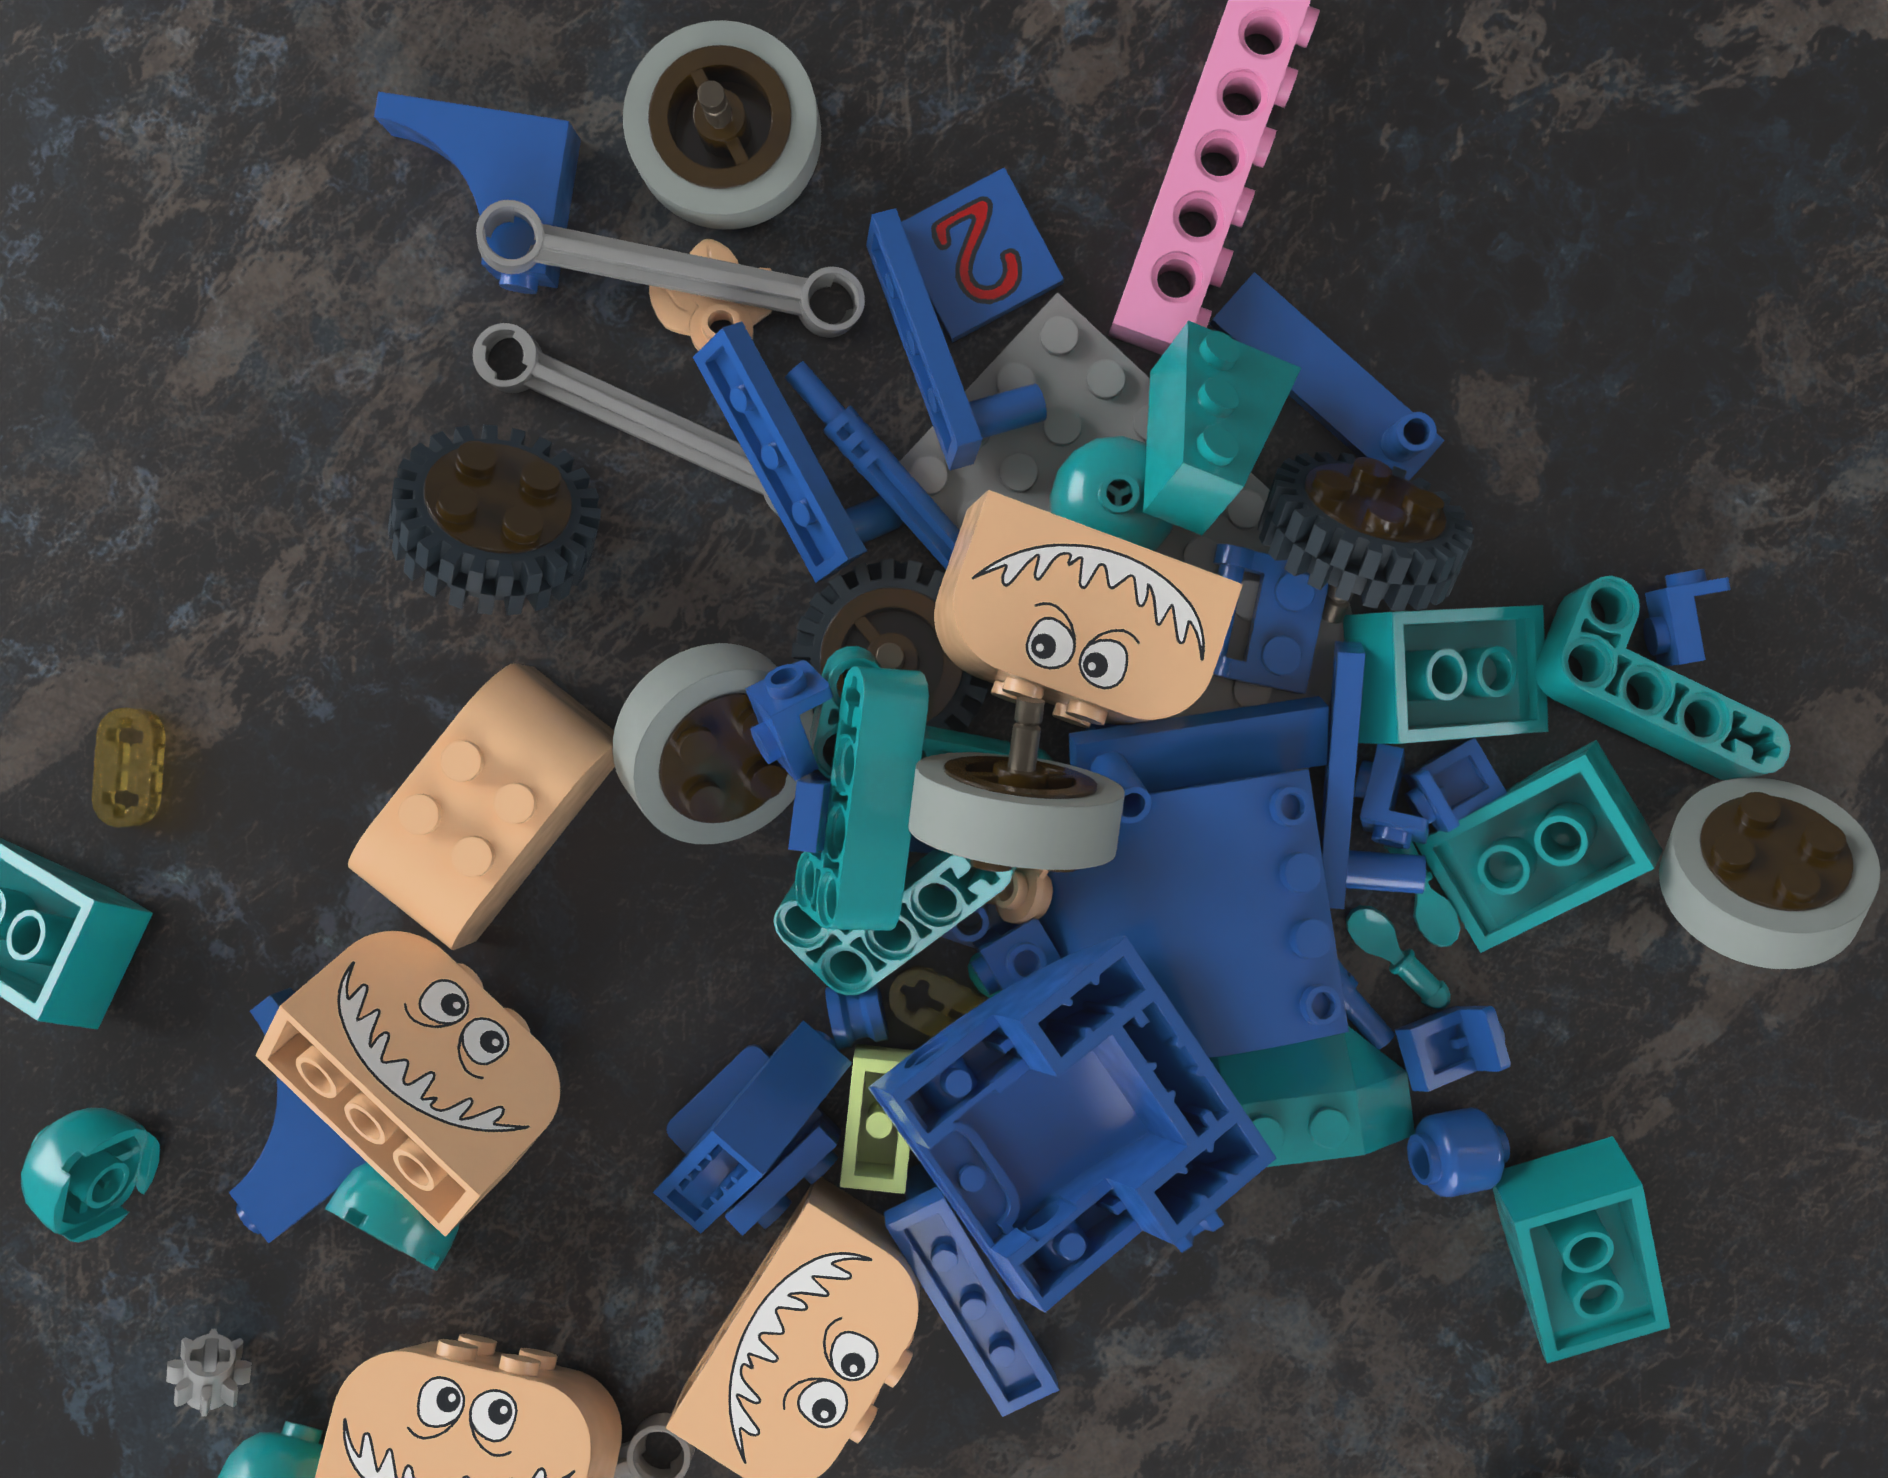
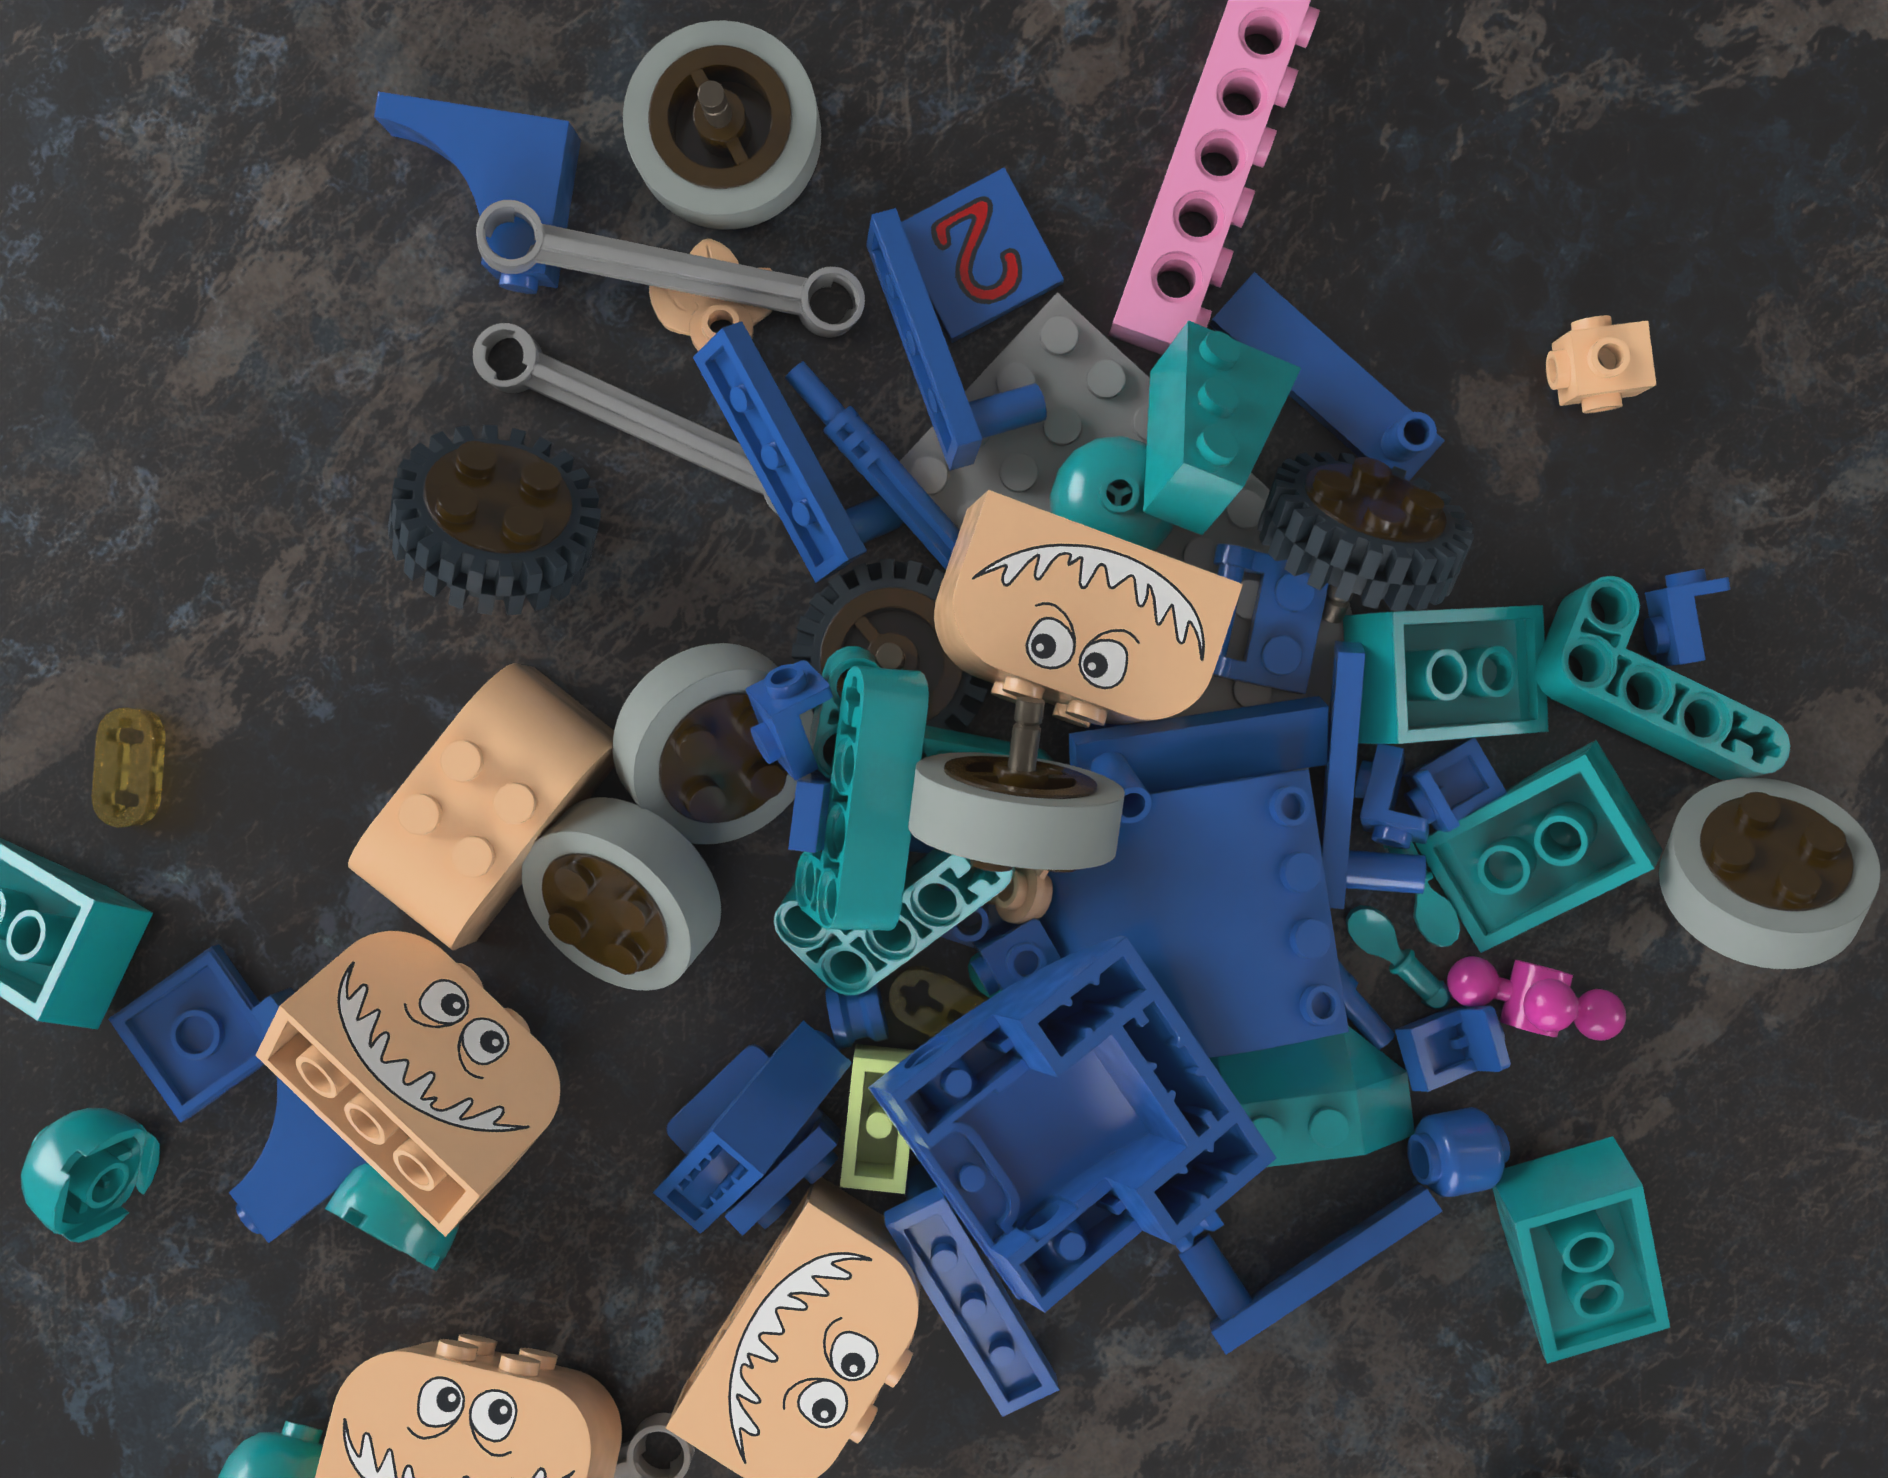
light grey gear [166,1329,252,1416] -> none
none -> blue tile [108,944,265,1123]
none -> light grey wheel [522,797,721,991]
none -> blue piece [1178,1184,1442,1355]
none -> dark pink piece [1447,956,1626,1041]
none -> light nougat brick [1546,315,1656,413]

